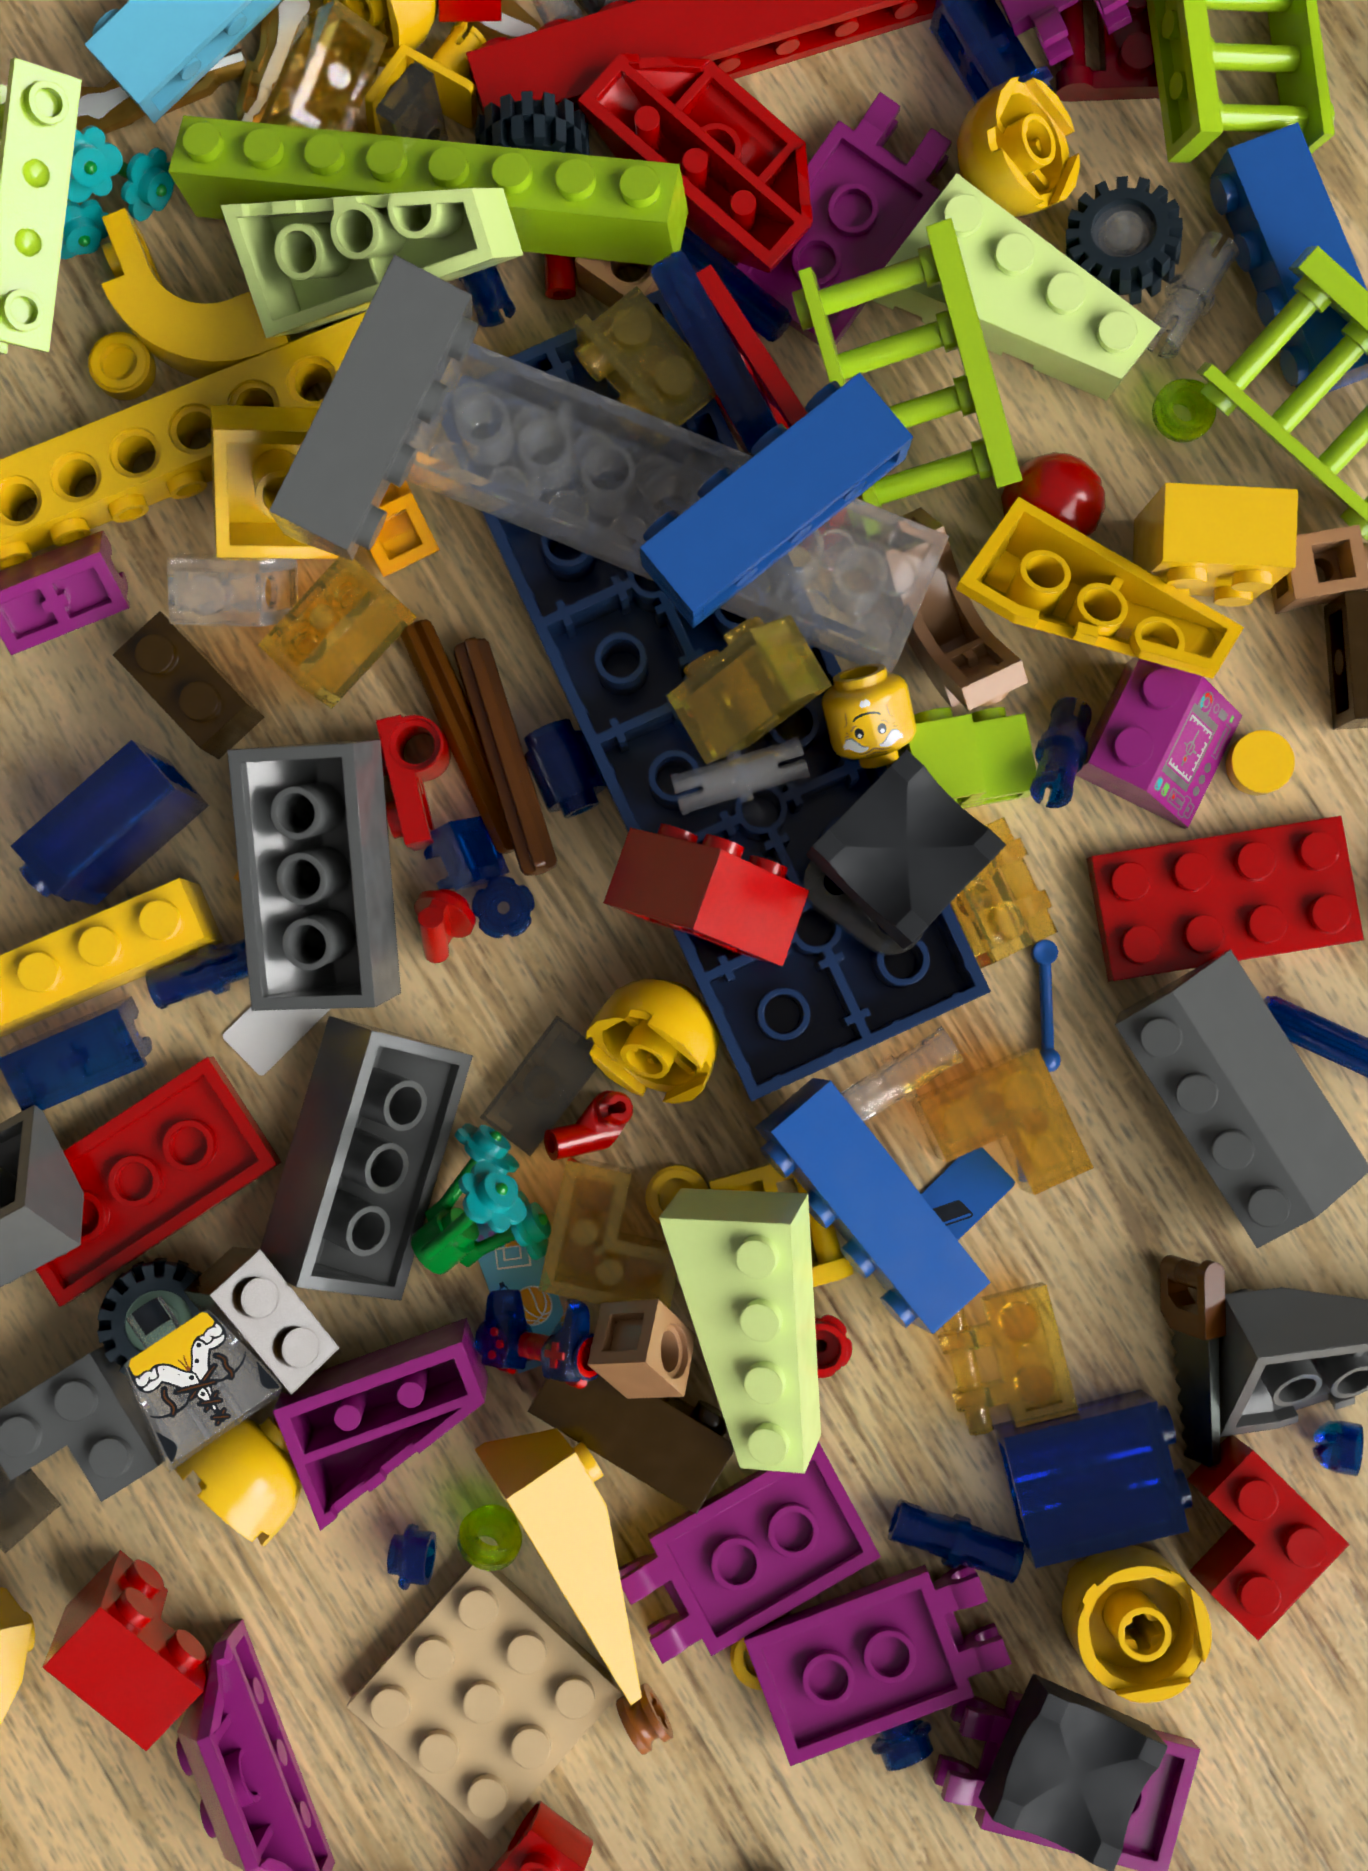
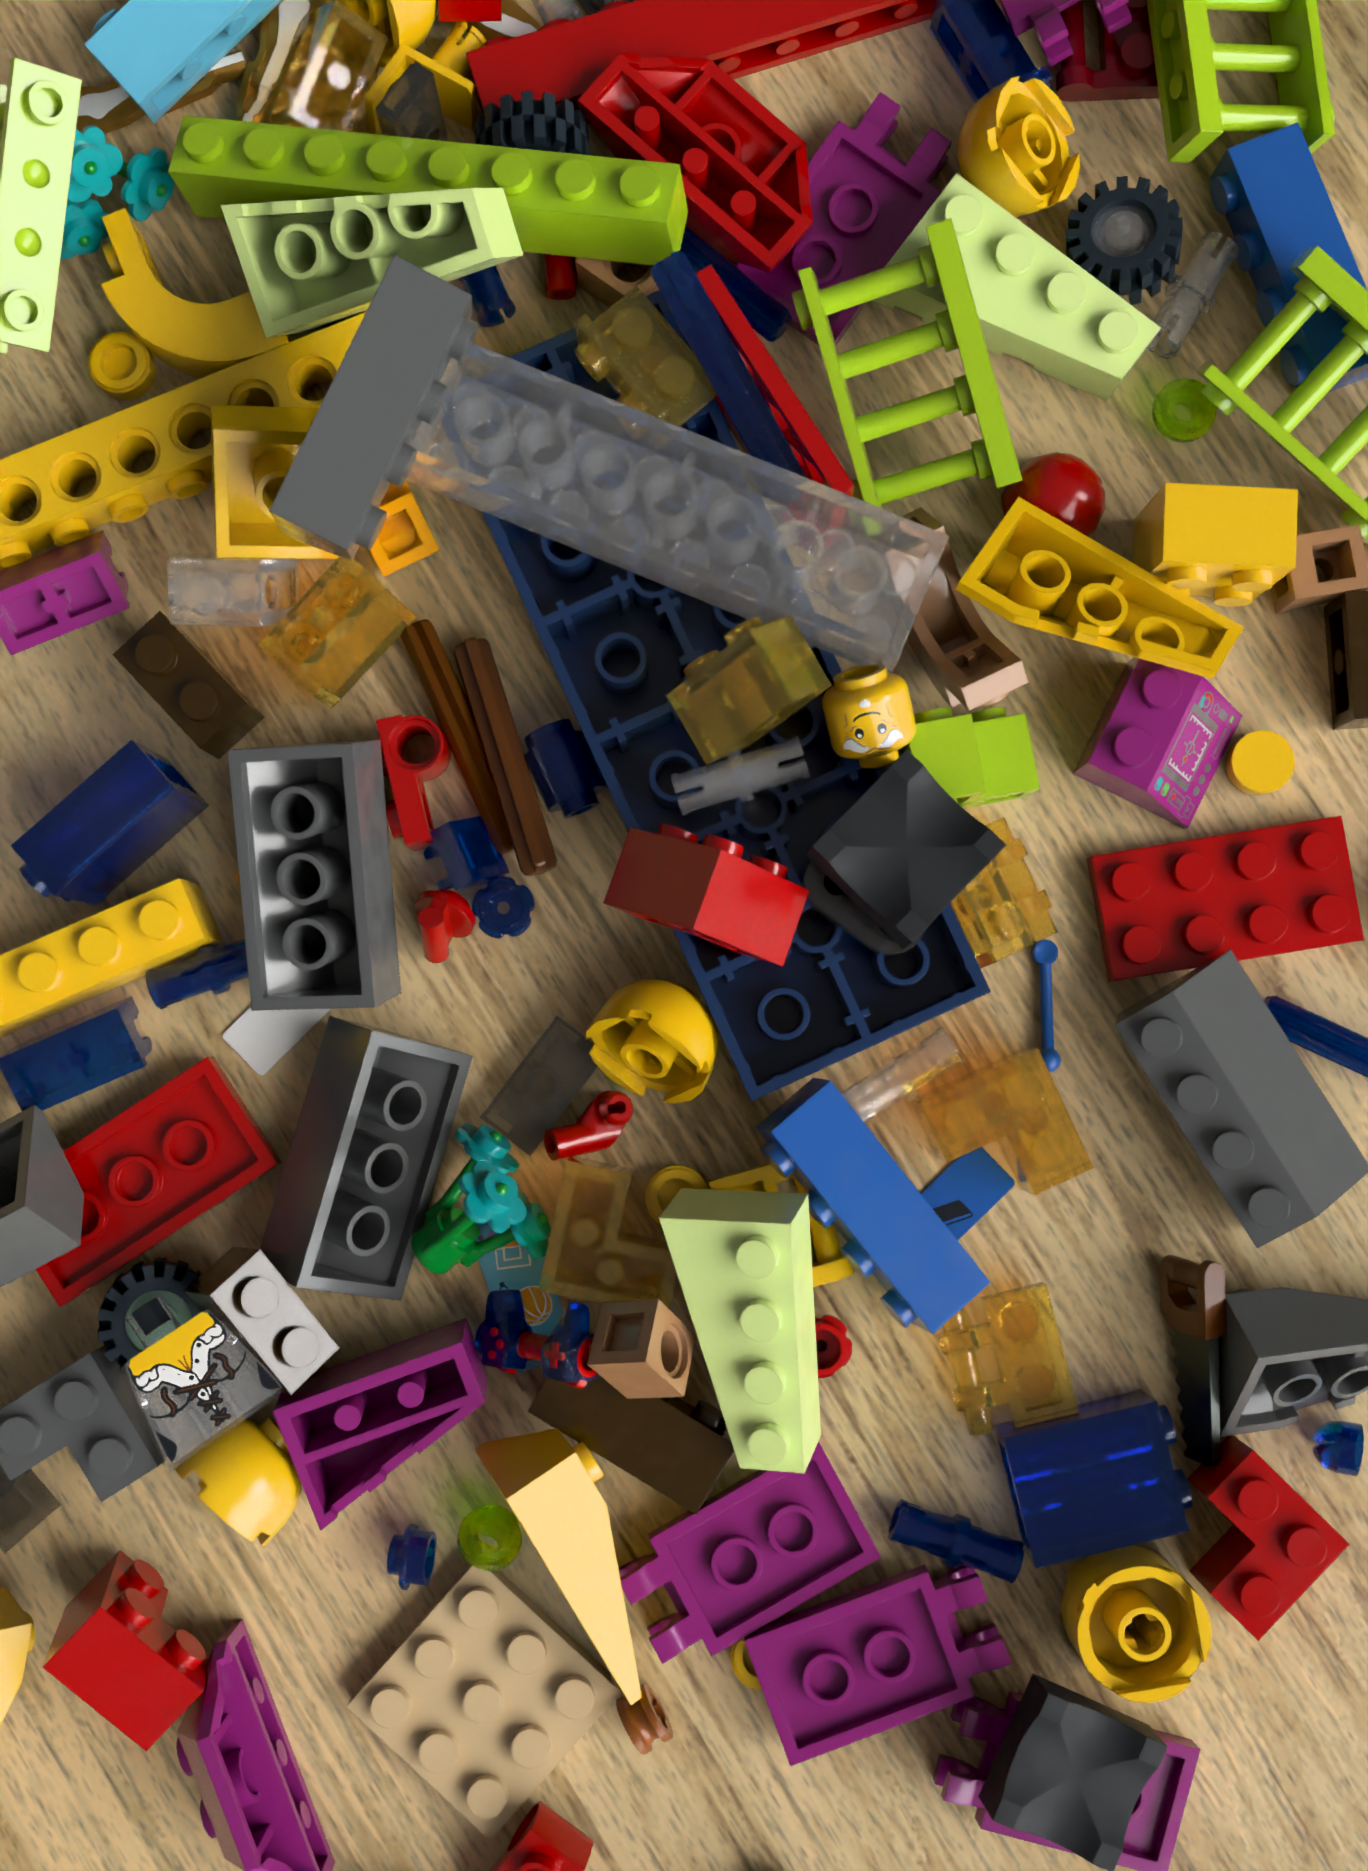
blue brick [640,372,913,628] -> none
clear blue plate [871,1720,934,1771] -> none
clear blue pin [1030,697,1092,808] -> none

